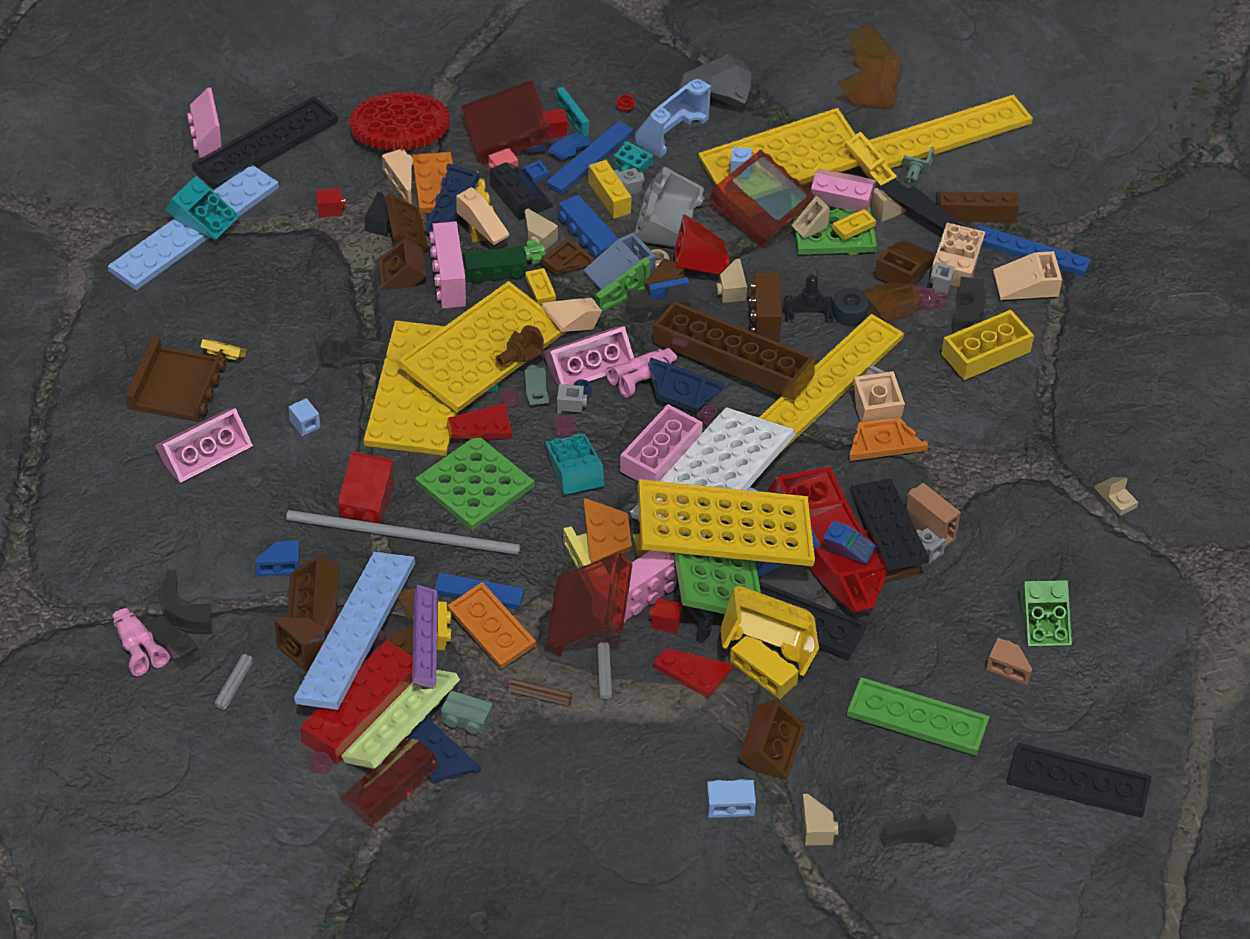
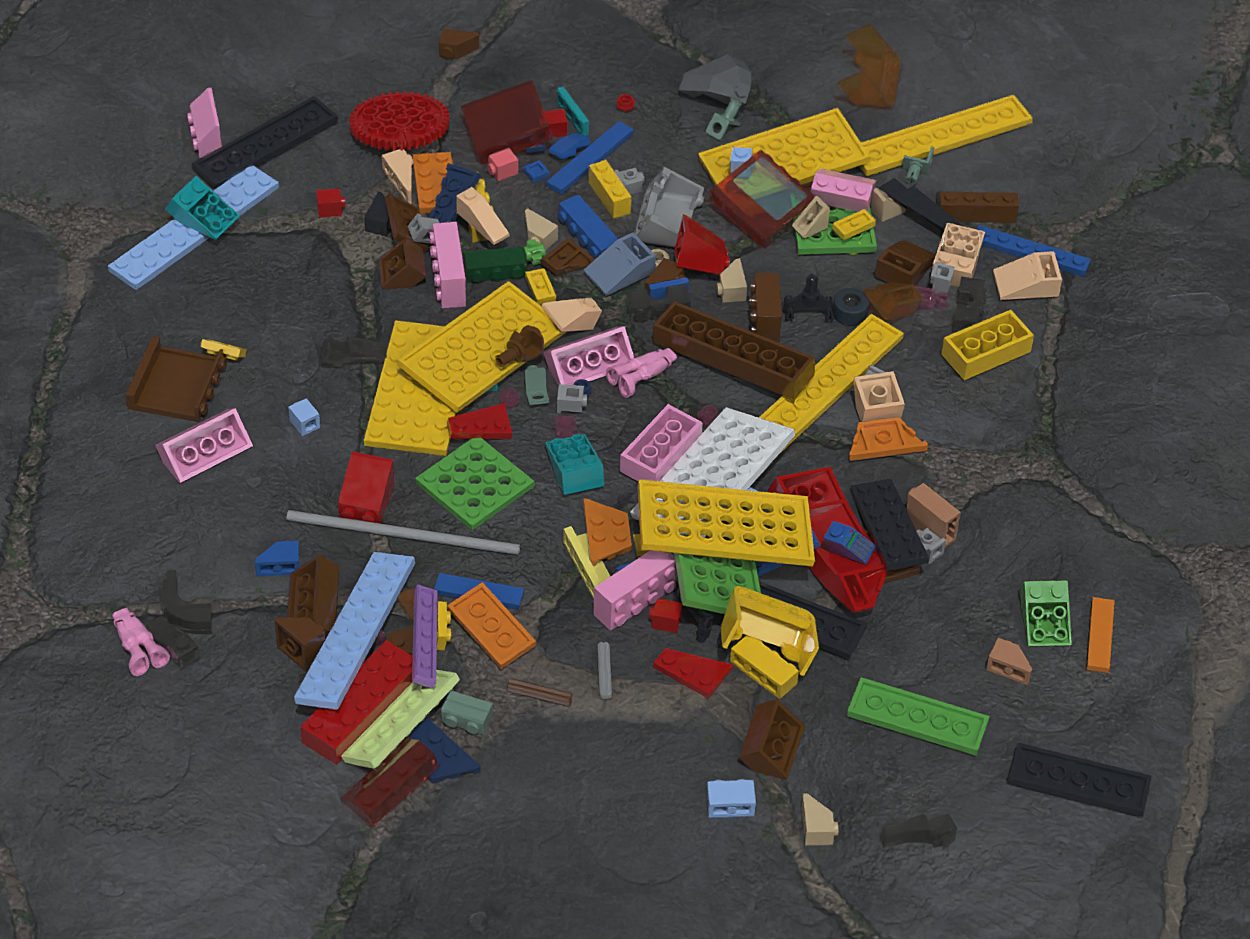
light grey axle [215,654,253,710] -> none
clear pink plate [310,752,333,773] -> none
black slope [490,162,553,221] -> none
clear red panel [546,552,633,657] -> none
bright green wing [595,257,651,312] -> none
teal piece [614,142,653,174] -> none
light blue windscreen [635,79,711,158] -> none
dark blue wing [648,357,725,413] -> none
yellow slope [845,132,897,192] -> none
tan slope [1095,477,1138,516] -> none
none -> light grey brick [408,213,439,244]
none -> reddish brown slope [439,29,480,59]
none -> sand green bracket [706,98,742,140]
none -> orange tile [1087,597,1115,673]

